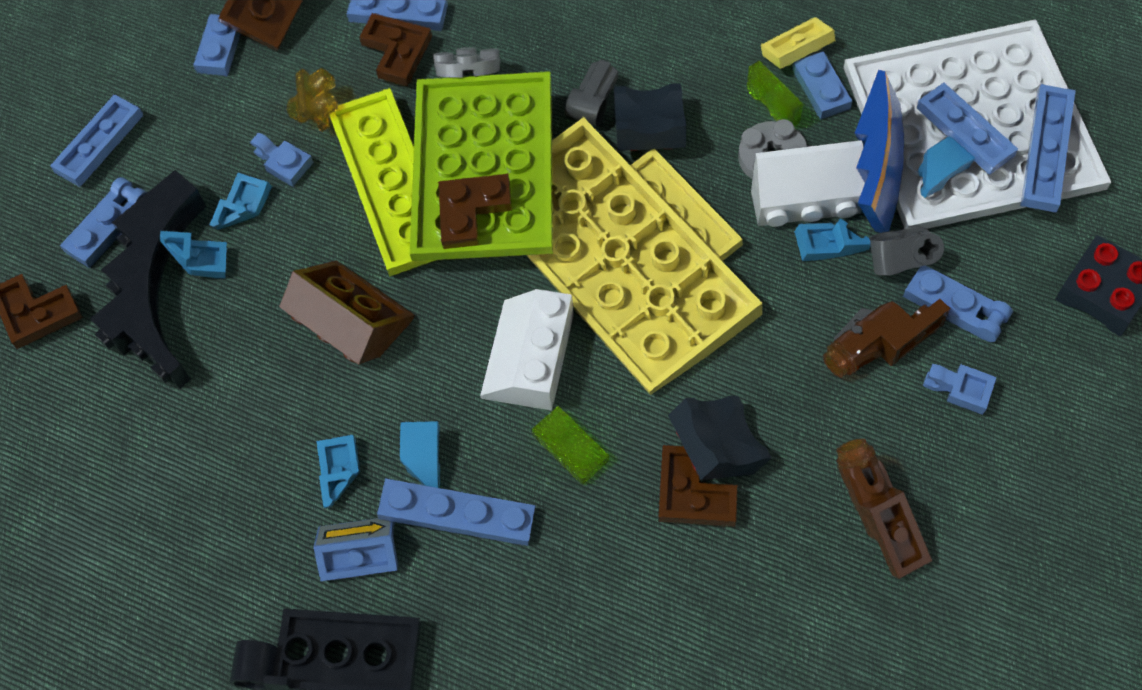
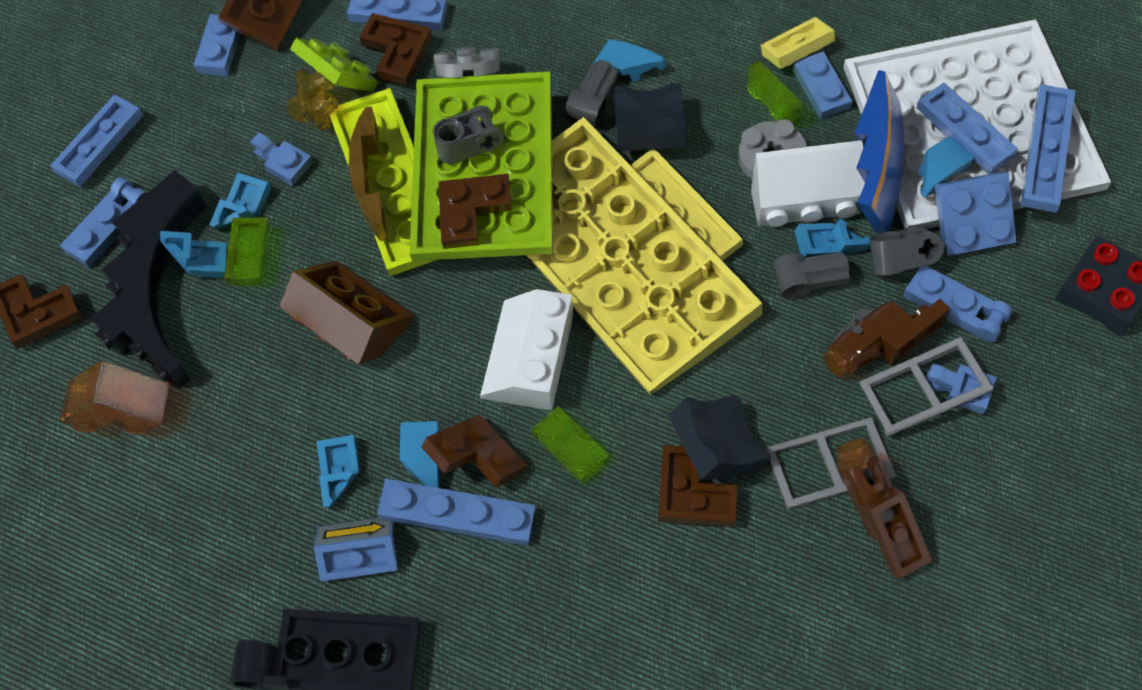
none -> clear orange brick [60,360,169,434]
none -> clear neon green plate [224,218,270,285]
none -> lime plate [290,38,379,93]
none -> pearl gold slope [349,106,387,241]
none -> reddish brown plate [421,414,527,487]
none -> dark grey piece [433,106,504,164]
none -> dark azure slope [594,39,667,83]
none -> light grey window [766,417,896,510]
none -> dark grey piece [773,252,850,300]
none -> light grey window [859,337,994,436]
none -> medium blue plate [935,171,1016,256]

